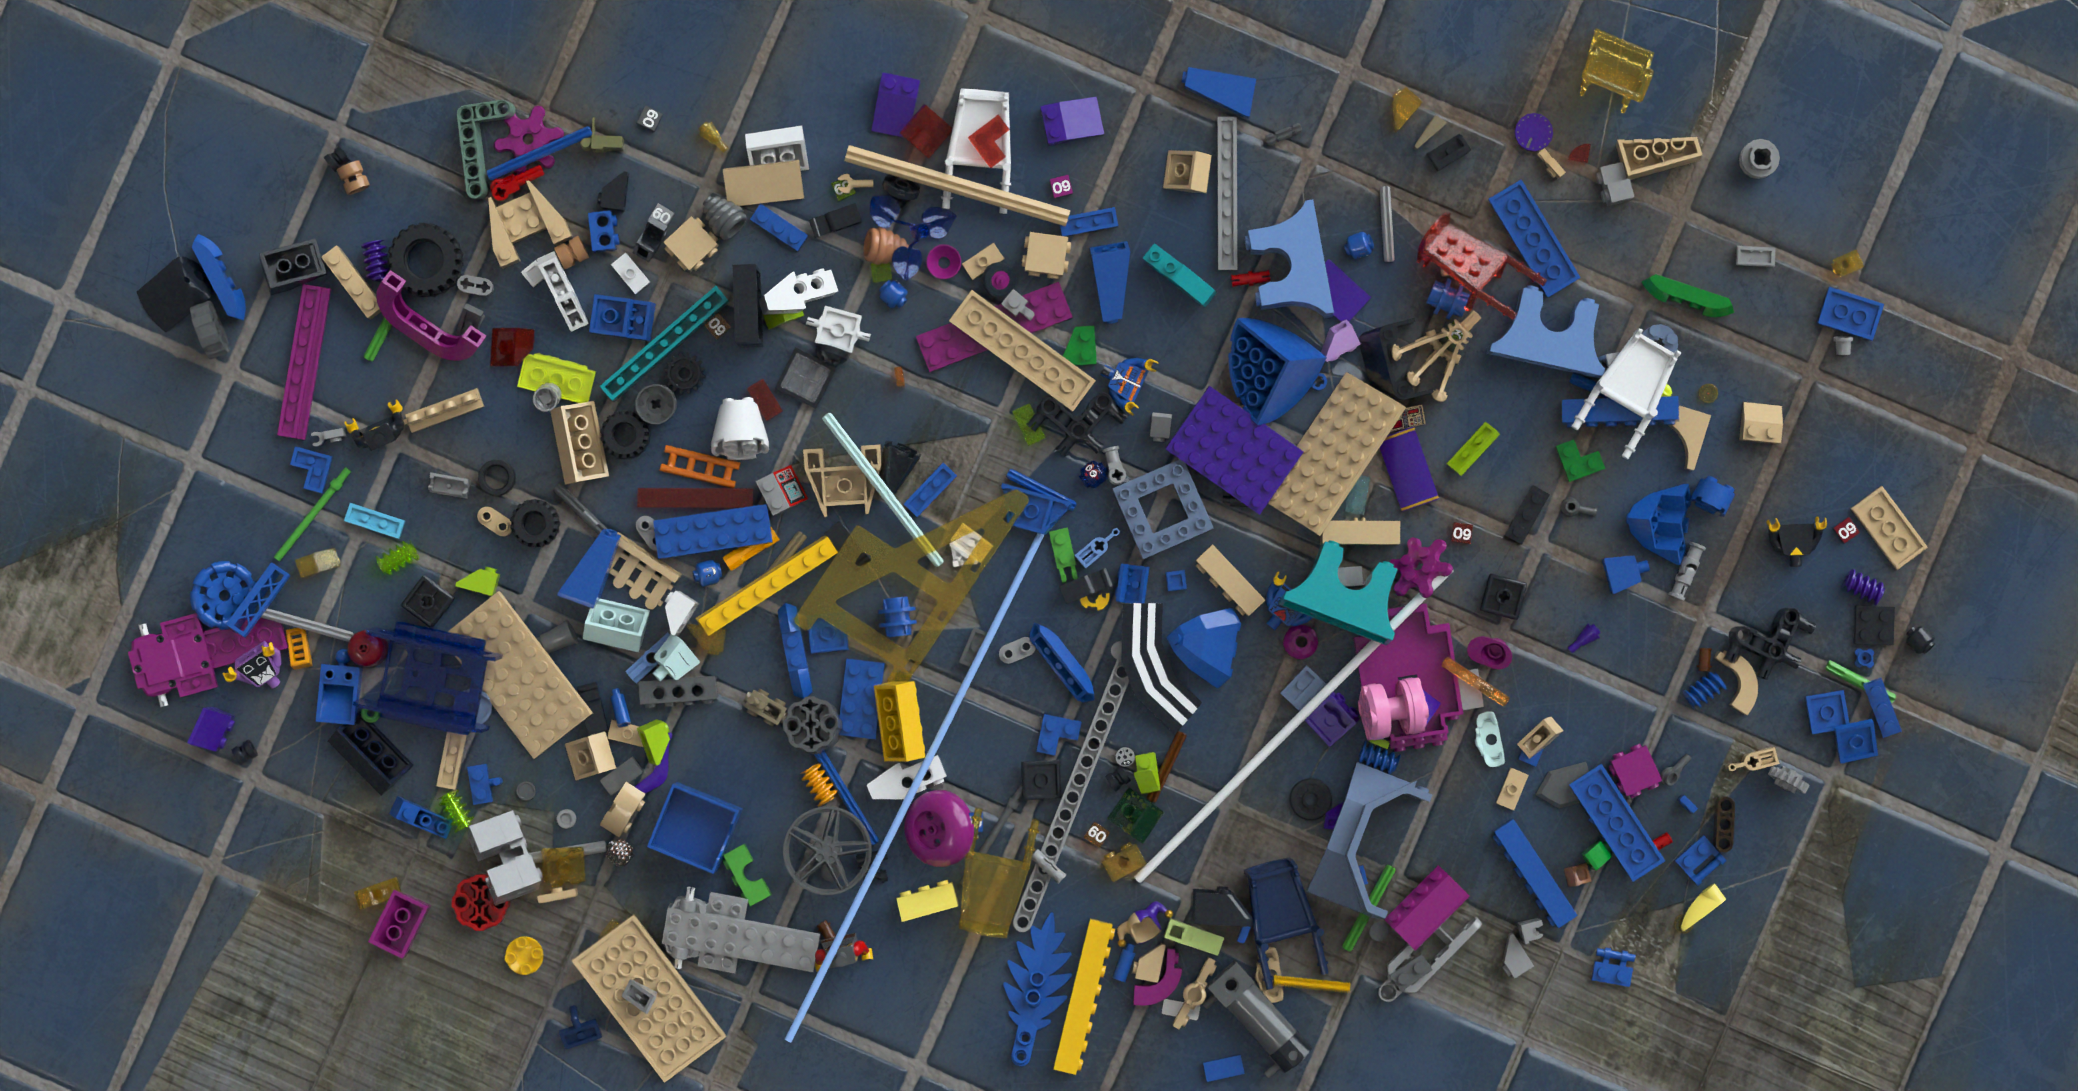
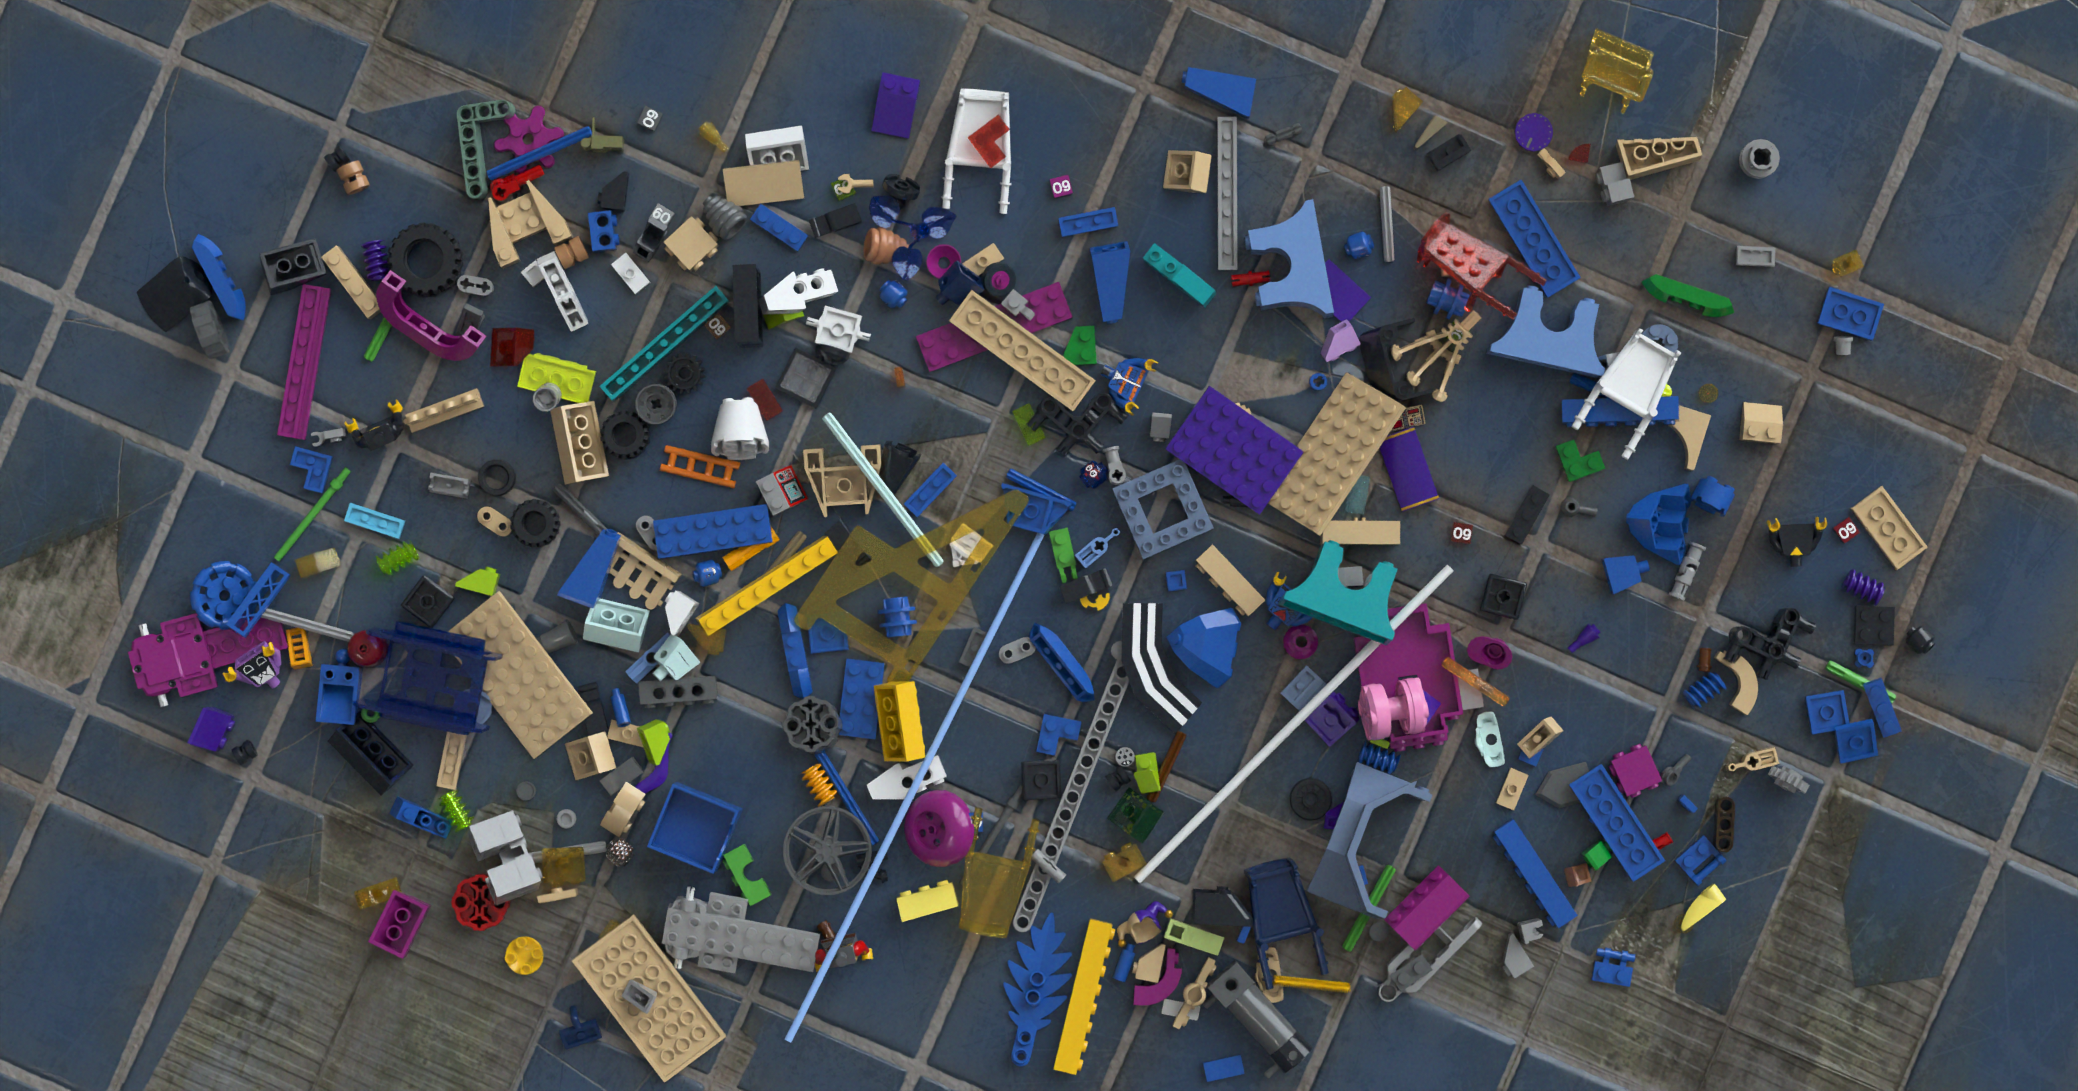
blue plate [467,764,503,805] -> none
blue slope [589,294,656,341] -> none
clear red plate [637,488,753,508] -> none
dark tan brick [744,688,788,726] -> none
tan axle [845,145,1070,226] -> none
clear neon green tile [871,262,892,283] -> none
clear red plate [900,104,953,158] -> none
tan brick [1022,232,1071,279] -> none
slope [1040,97,1104,146] -> none
clear orange tile [1084,821,1110,848] -> none
blue bracket [1115,563,1149,603] -> none
blue brick [1228,318,1327,425] -> none
magenta plate [1389,537,1453,598] -> none
lime plate [1447,422,1500,476] -> none
none -> dark blue torso [936,260,984,305]

